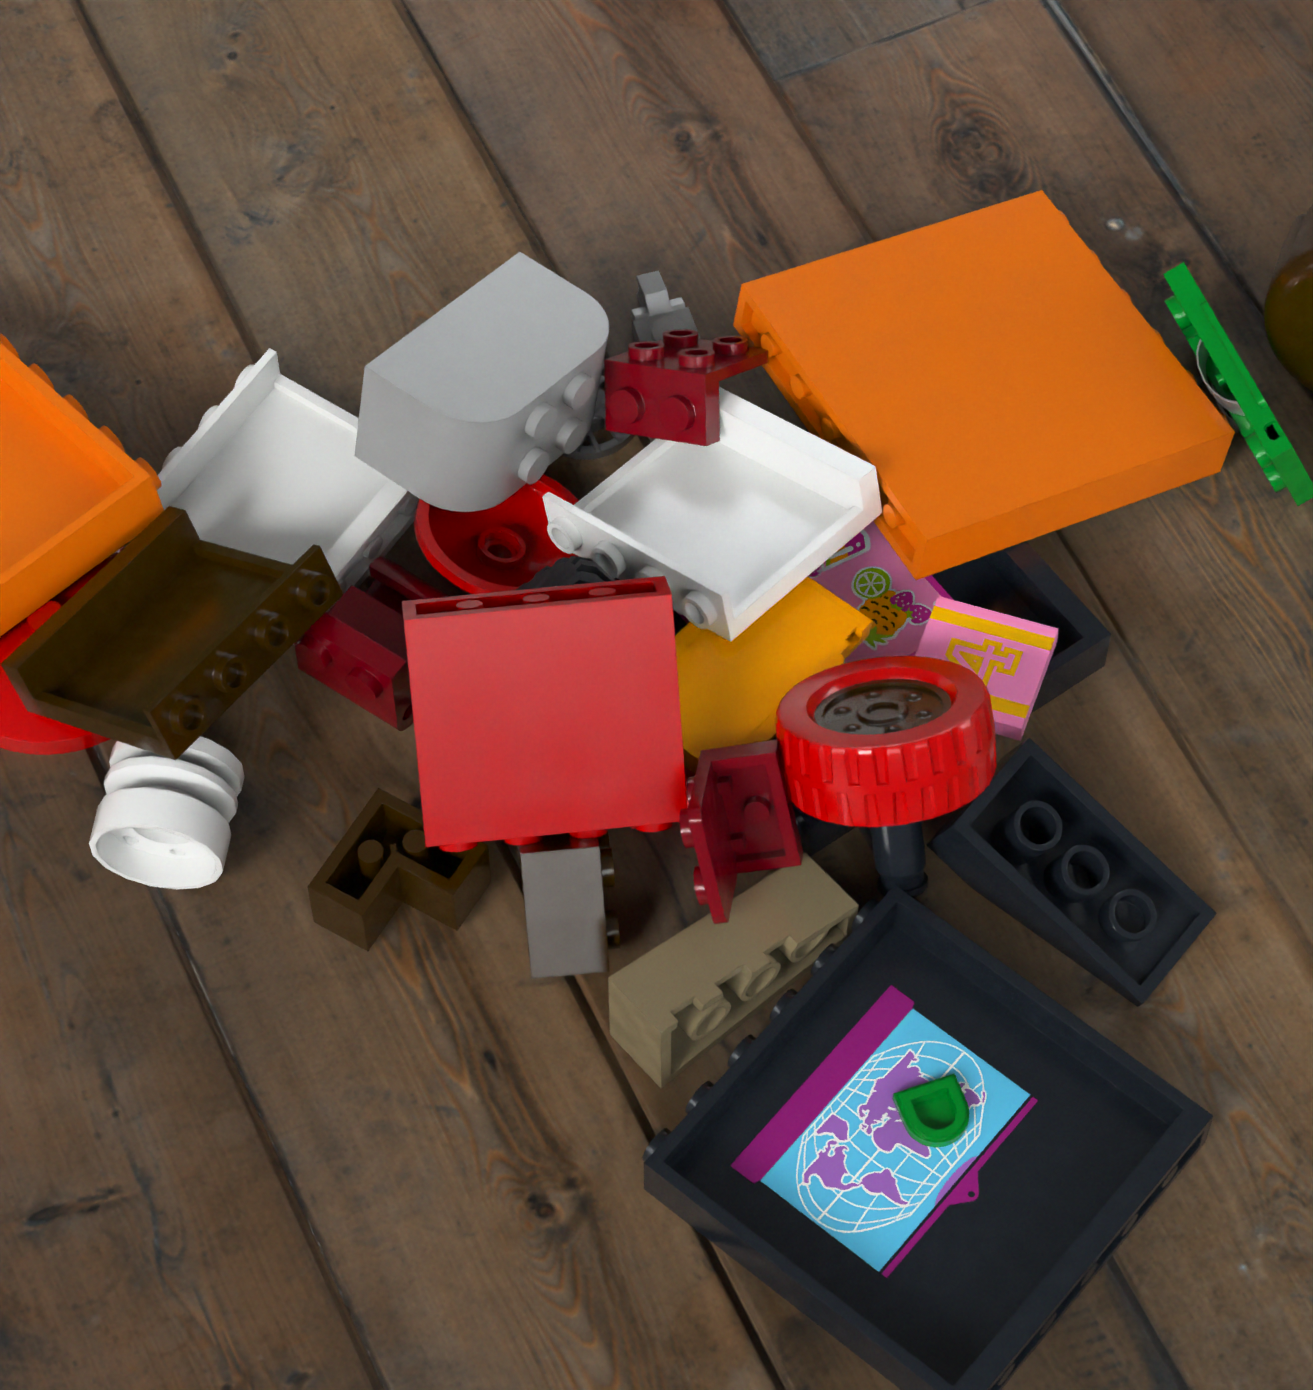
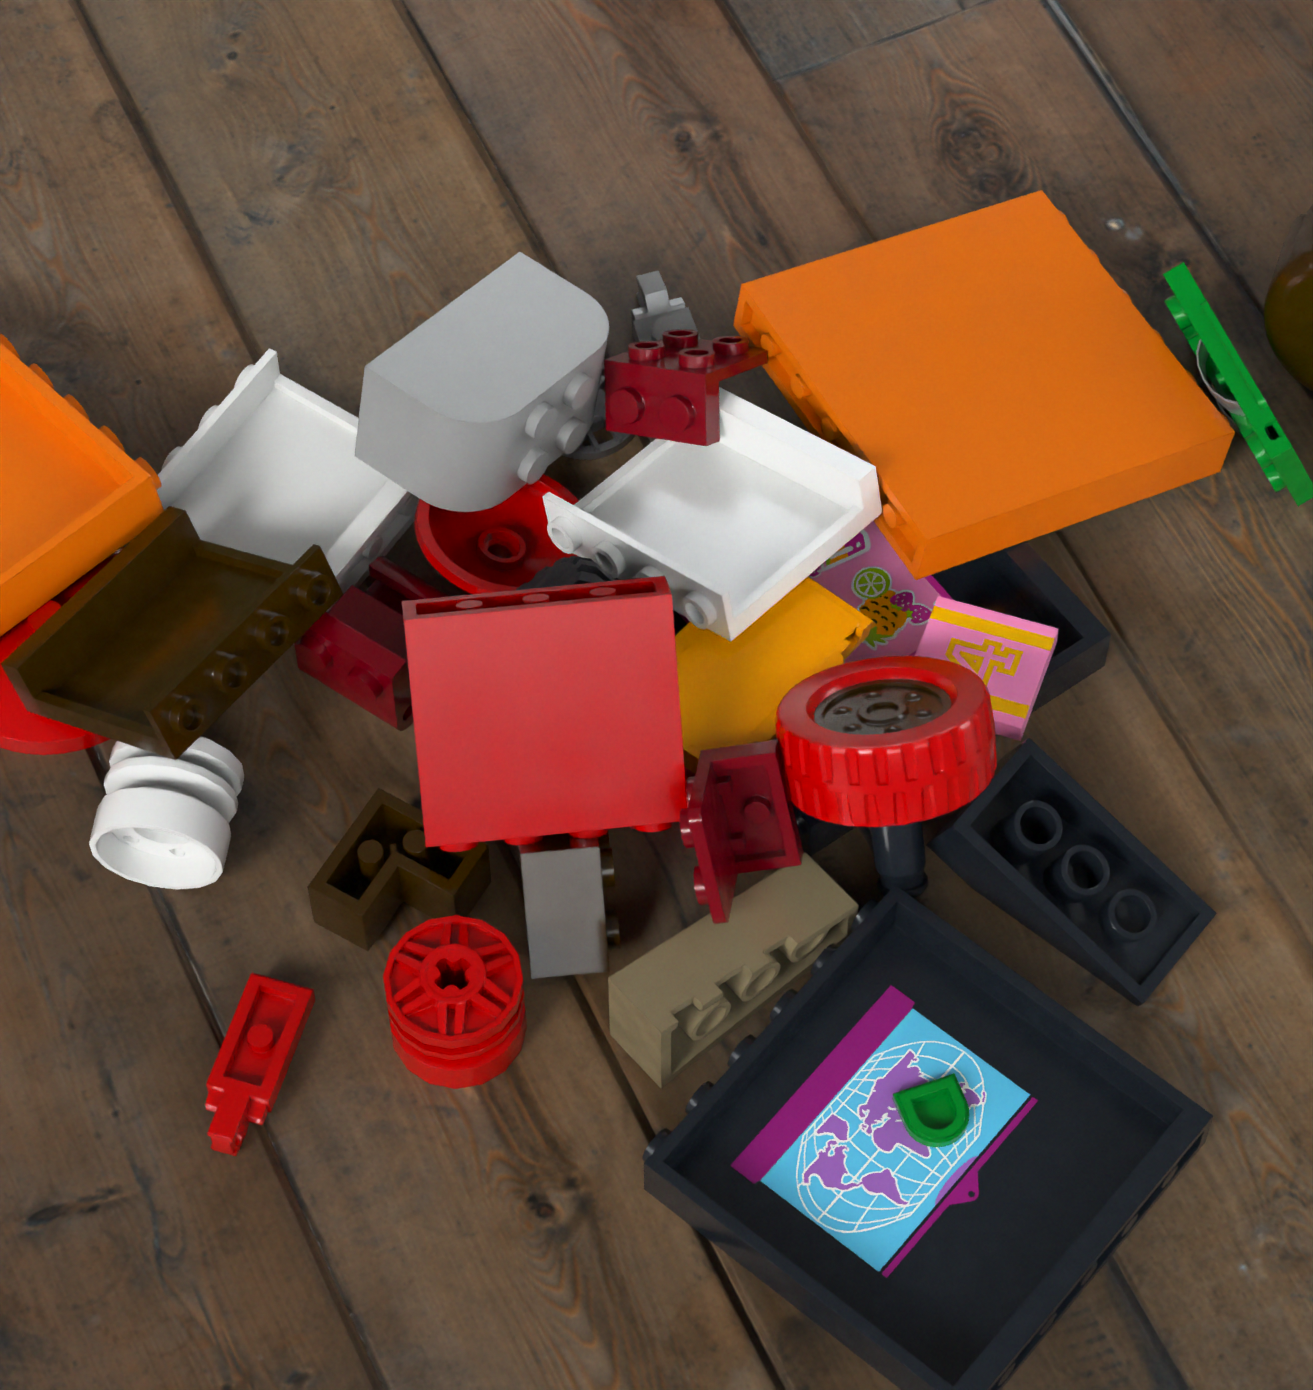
none -> red hinge [205,972,316,1156]
none -> red wheel [383,915,527,1089]

